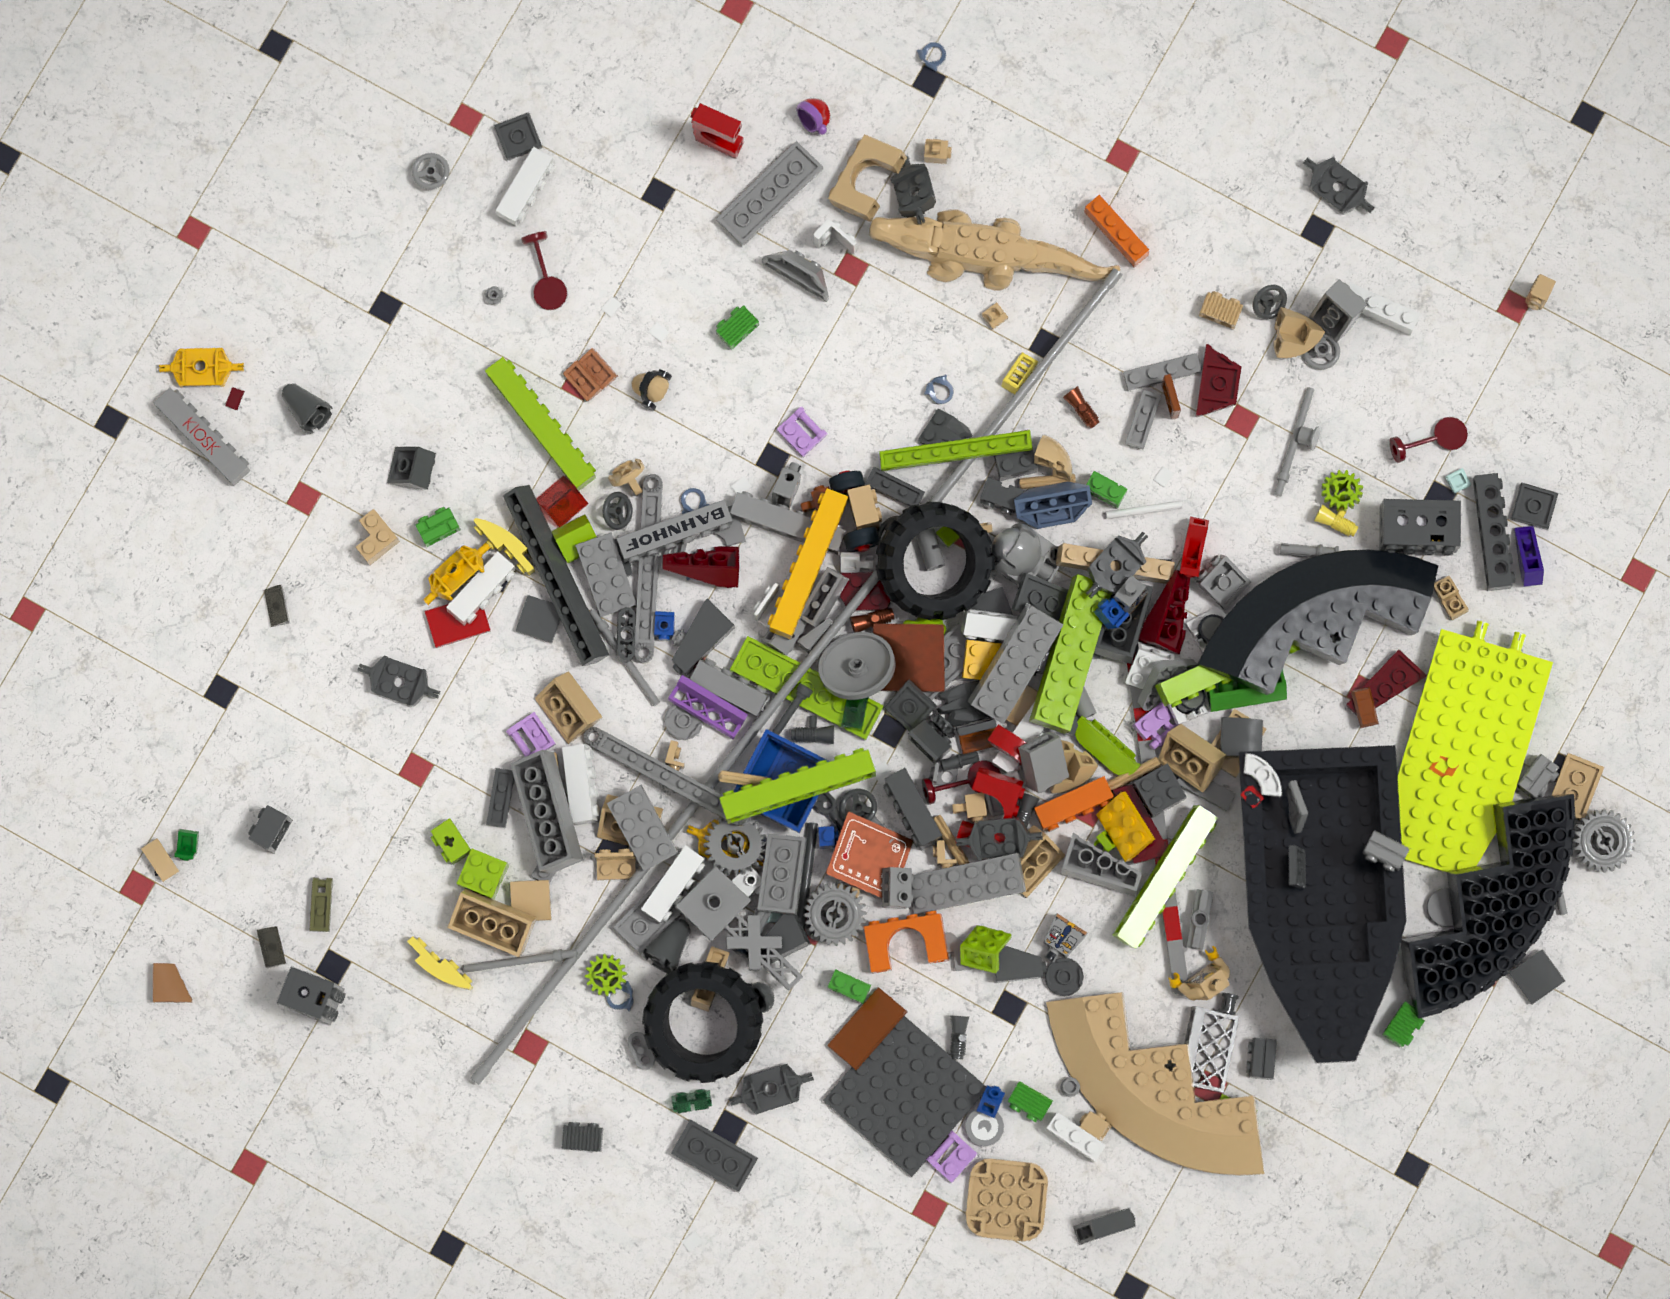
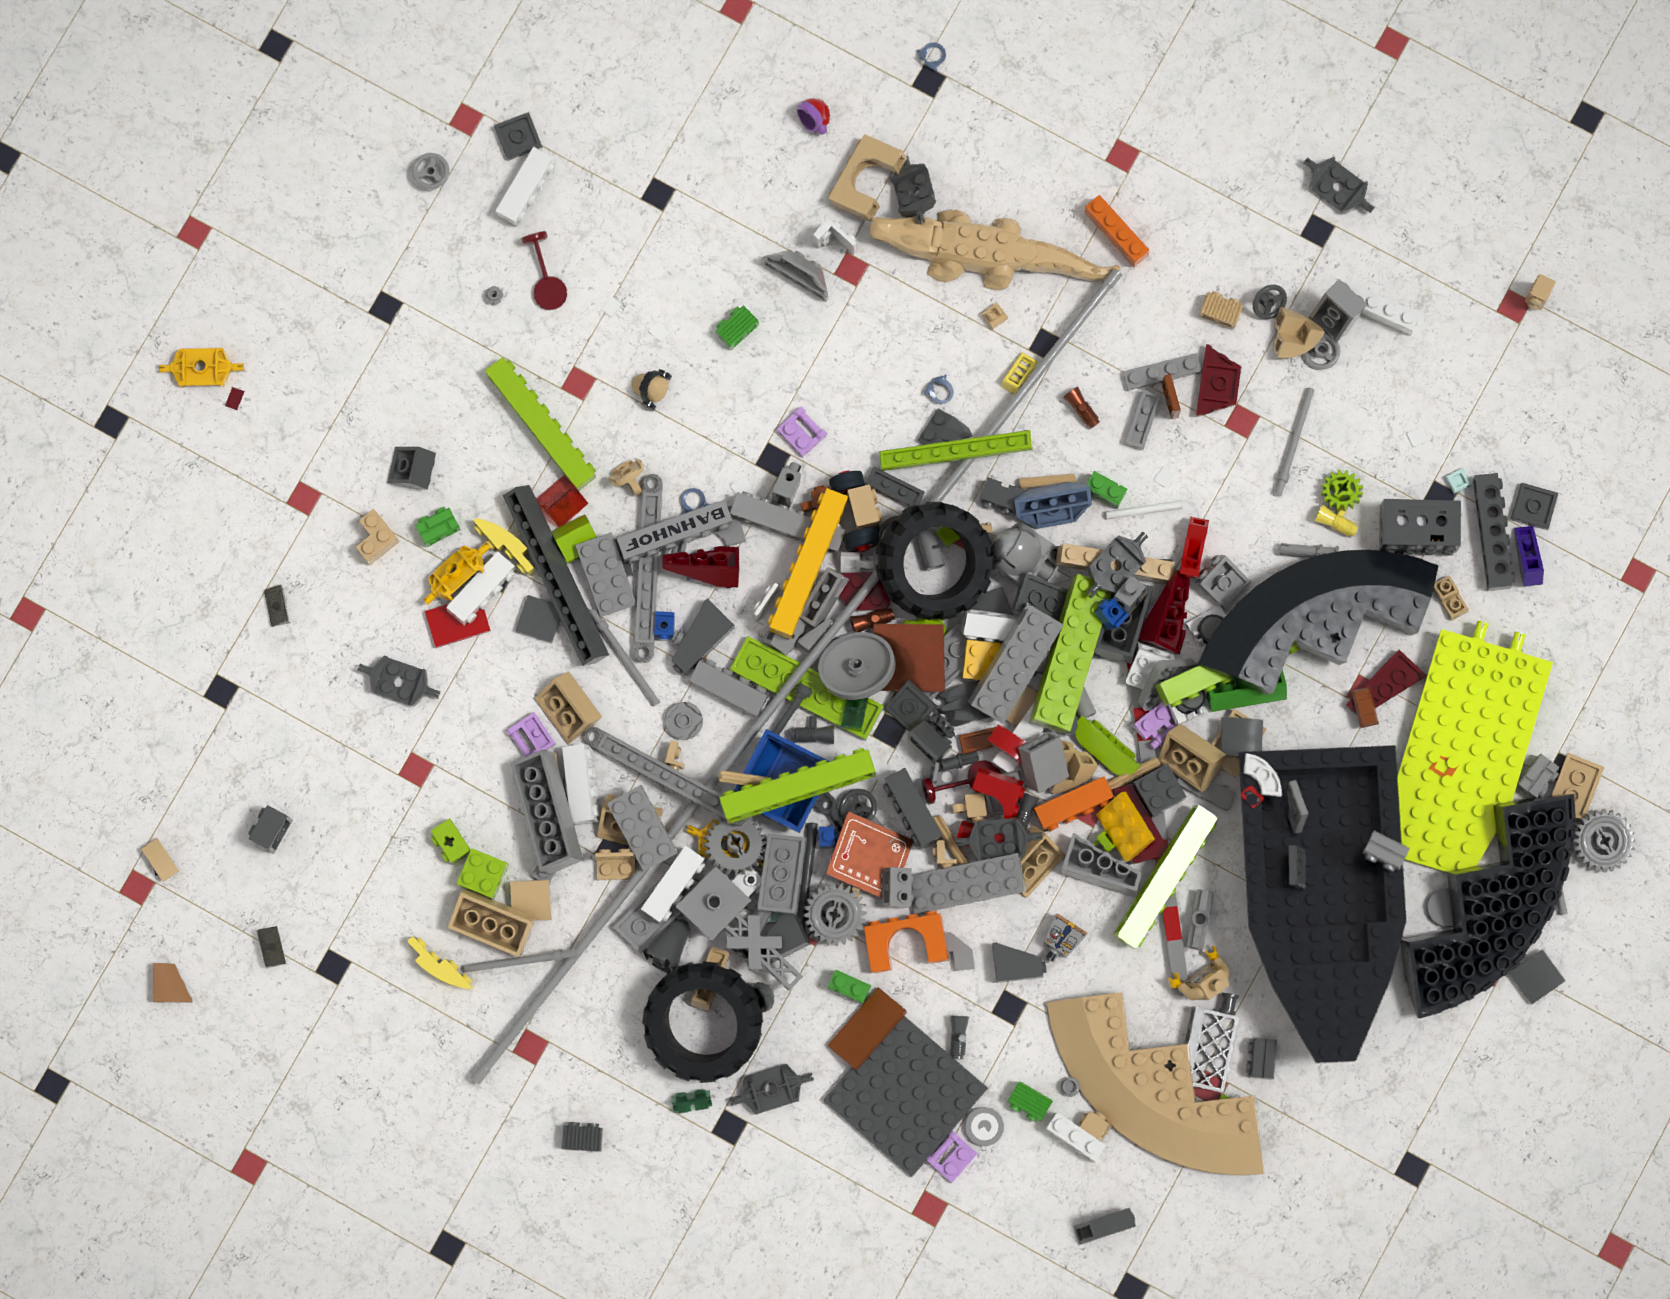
light grey brick [154,388,250,486] -> none
green bracket [174,829,199,861] -> none
dark grey piece [277,966,346,1025] -> none
dark grey cone [282,383,333,434] -> none
olive plate [309,877,333,932] -> none
dark grey plate [486,768,514,828] -> none
nougat slope [563,348,618,401] -> none
lime gear [585,954,627,996] -> none
dark grey piece [602,492,633,530] -> none
sand blue piece [606,981,633,1011] -> none
dark grey beam [616,607,636,663] -> none
light grey plate [627,1032,655,1070] -> none
medium lavender fence [668,675,748,739] -> none
dark grey plate [671,1119,758,1192] -> none
red arch [690,103,744,159] -> none
light grey plate [716,141,823,246] -> none
tan brick [924,139,952,164] -> none
dark grey tile [956,719,997,736] -> none
lime bracket [960,925,1011,974] -> none
tan tile [966,1159,1048,1241] -> none
blue brick [977,1085,1005,1118] -> none
dark grey brick [994,450,1038,481] -> none
tan brick [1034,435,1072,481] -> none
dark grey tile [1045,957,1084,997] -> none
light grey piece [1297,426,1320,451] -> none
bright green brick [1382,1001,1425,1048] -> none
dark red piece [1390,417,1468,463] -> none

